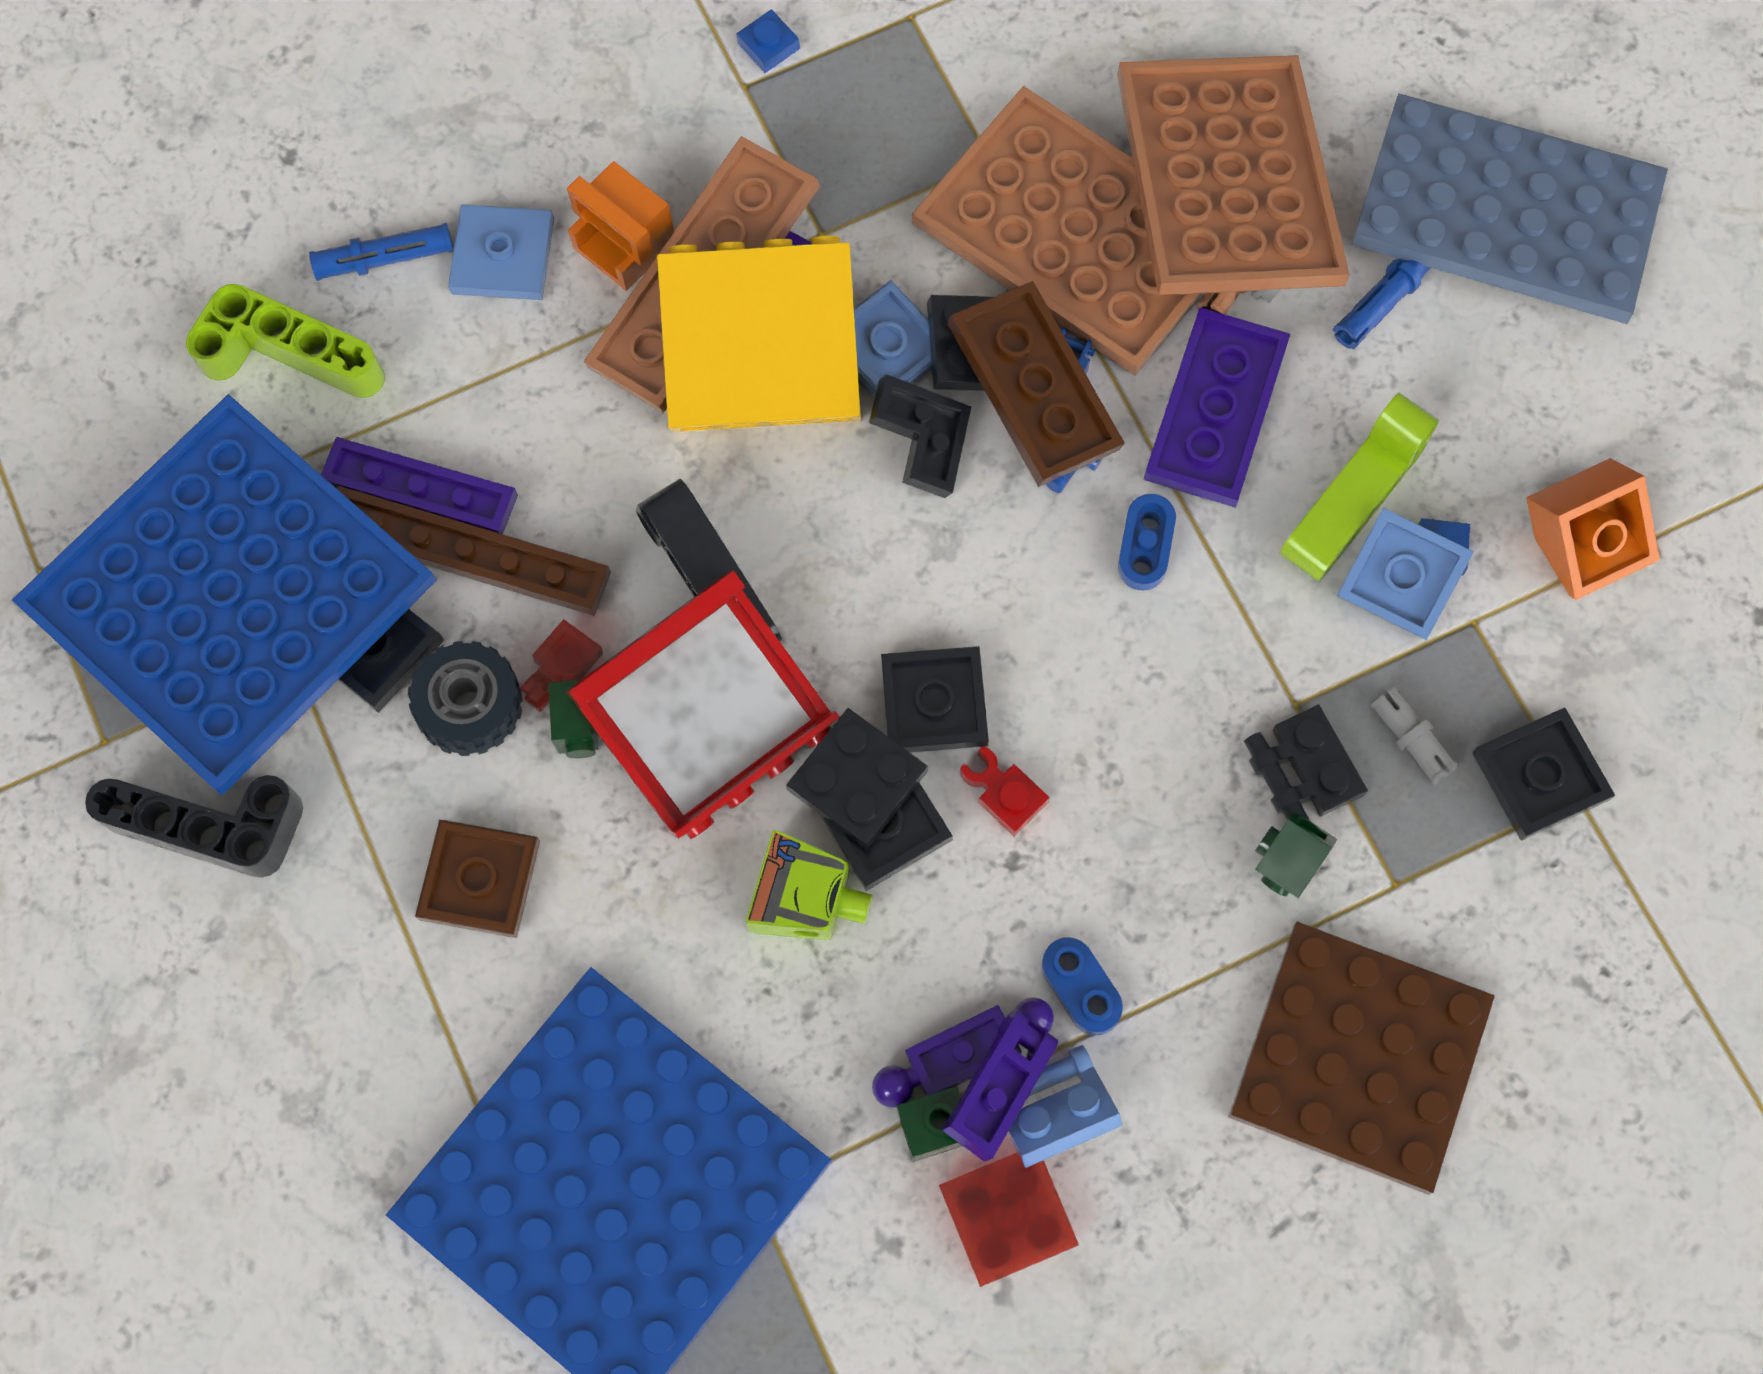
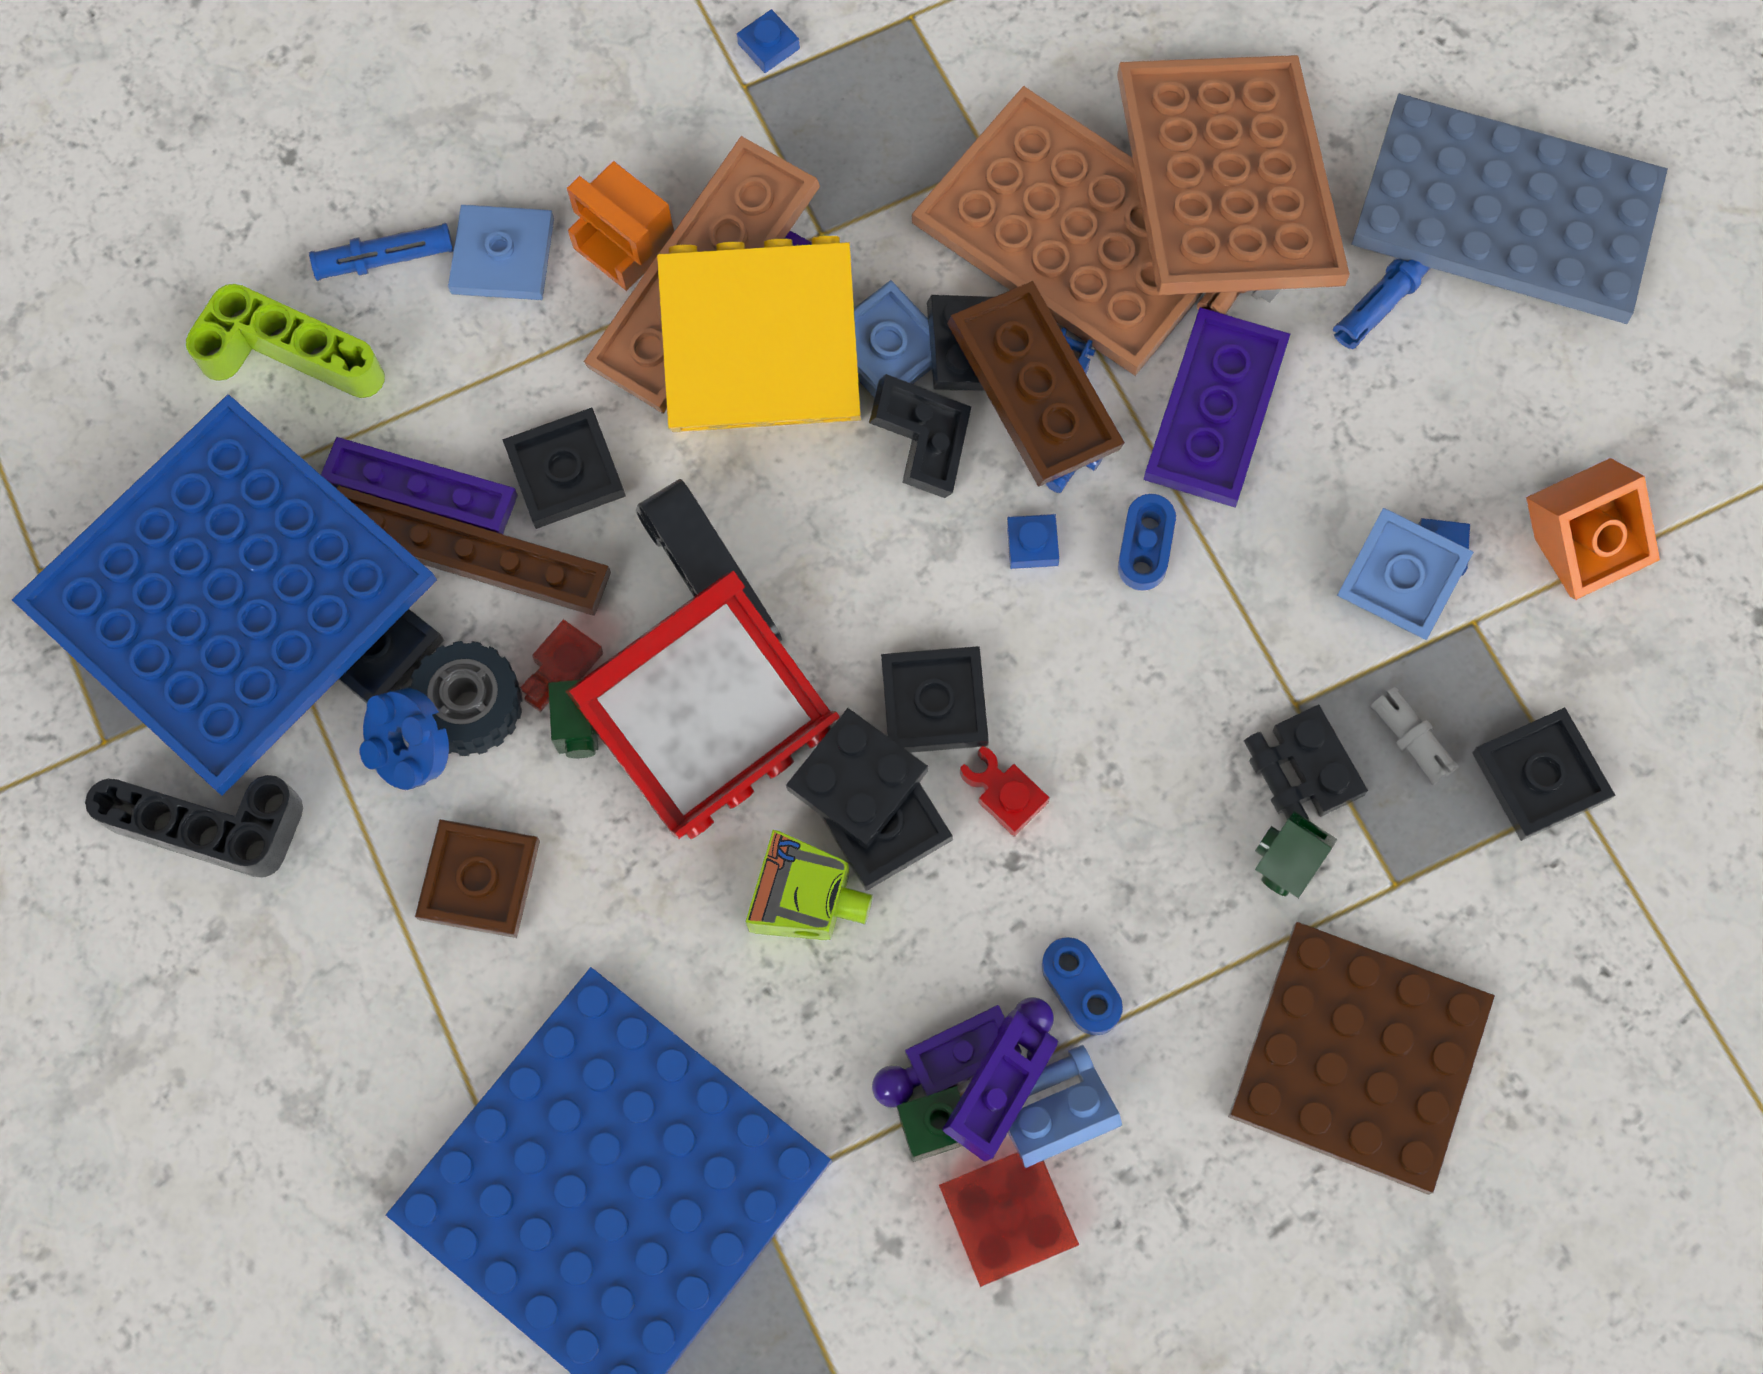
lime beam [1279,393,1440,582] -> none
none -> blue plate [359,688,449,790]
none -> black plate [502,407,626,529]
none -> blue plate [1007,514,1059,569]

